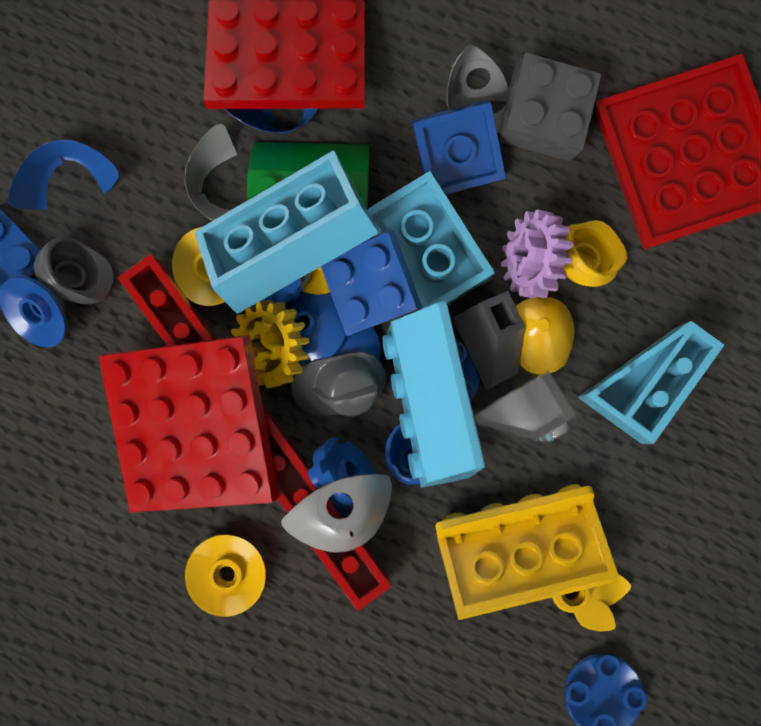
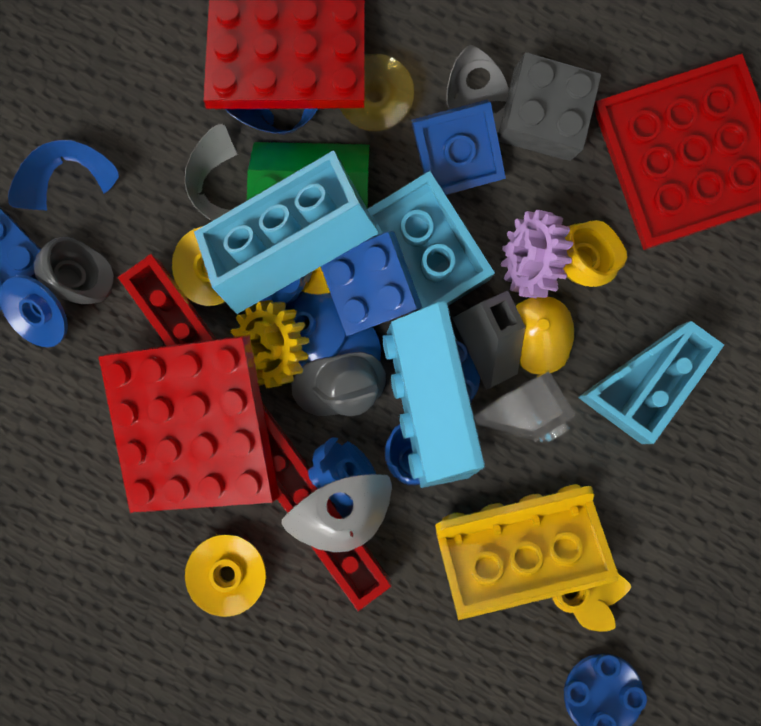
none -> clear yellow dish [340,54,414,131]

